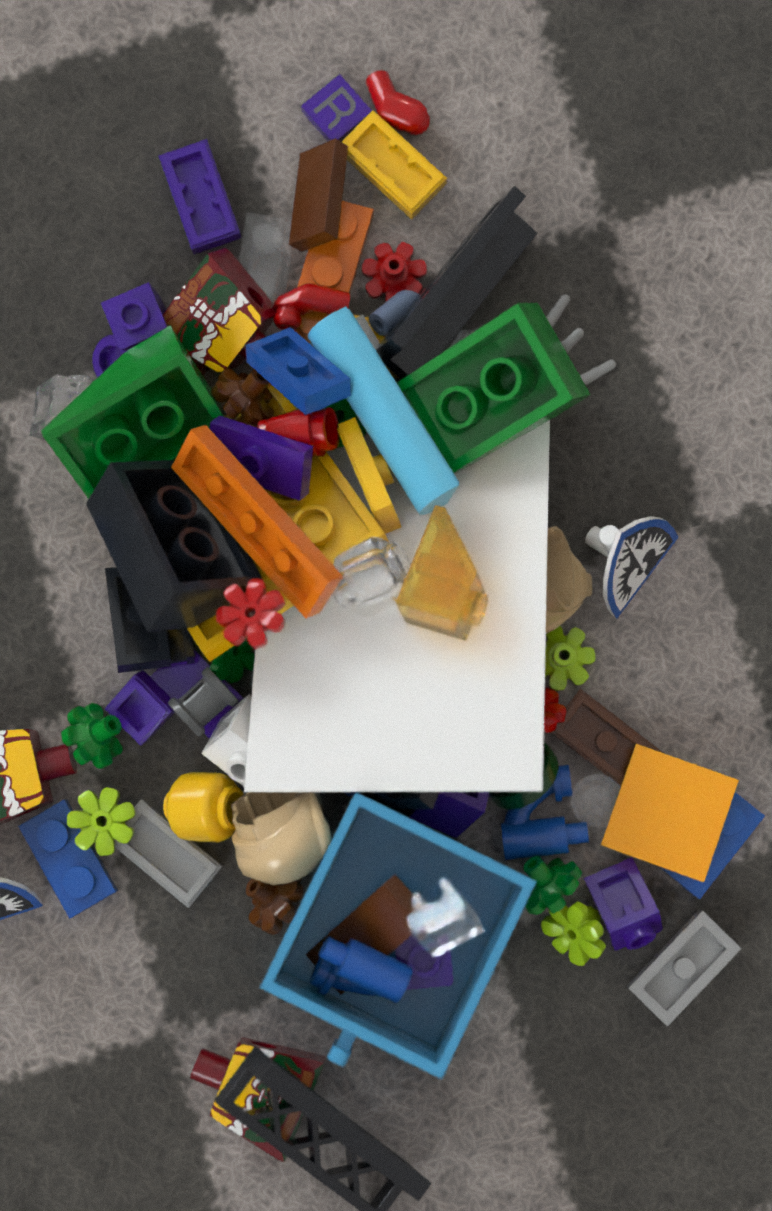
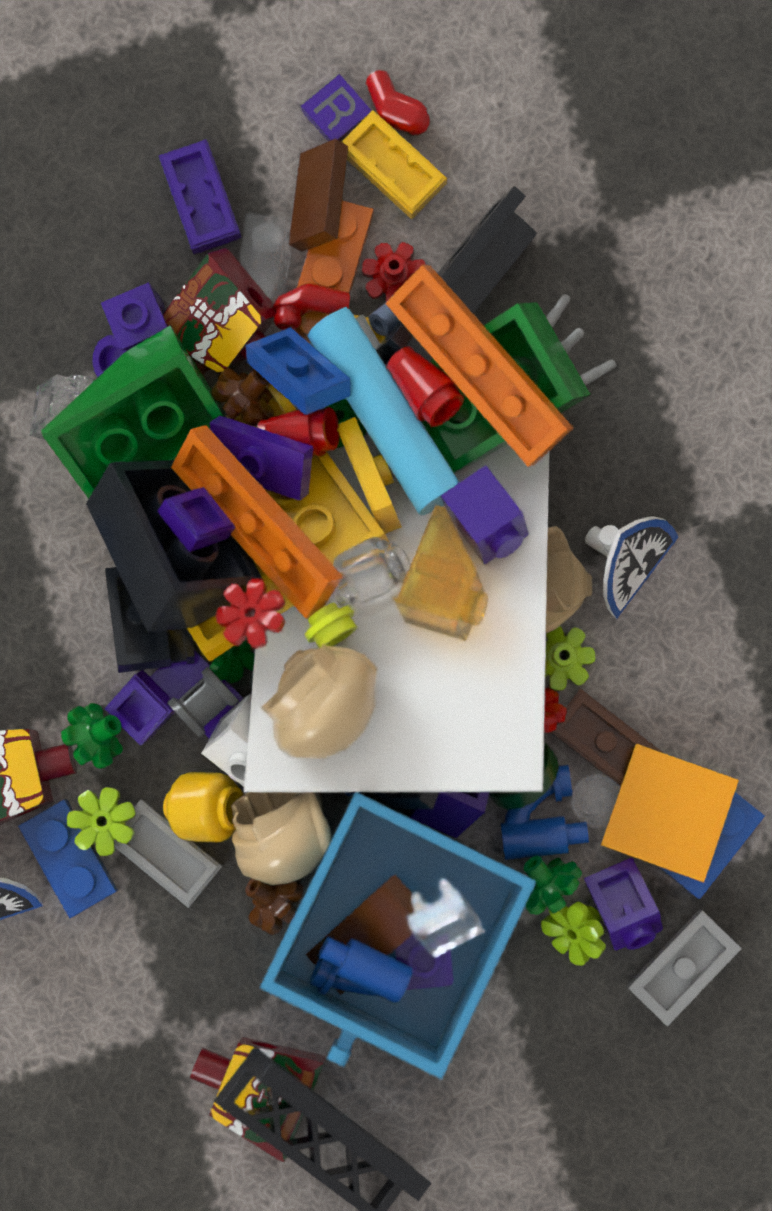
none -> dark purple tile [157,487,235,552]
none -> tan helmet [261,643,377,759]
none -> neon yellow plate [304,602,358,648]
none -> orange plate [385,265,573,467]
none -> red cone [387,346,464,427]
none -> dark purple brick [441,465,529,565]

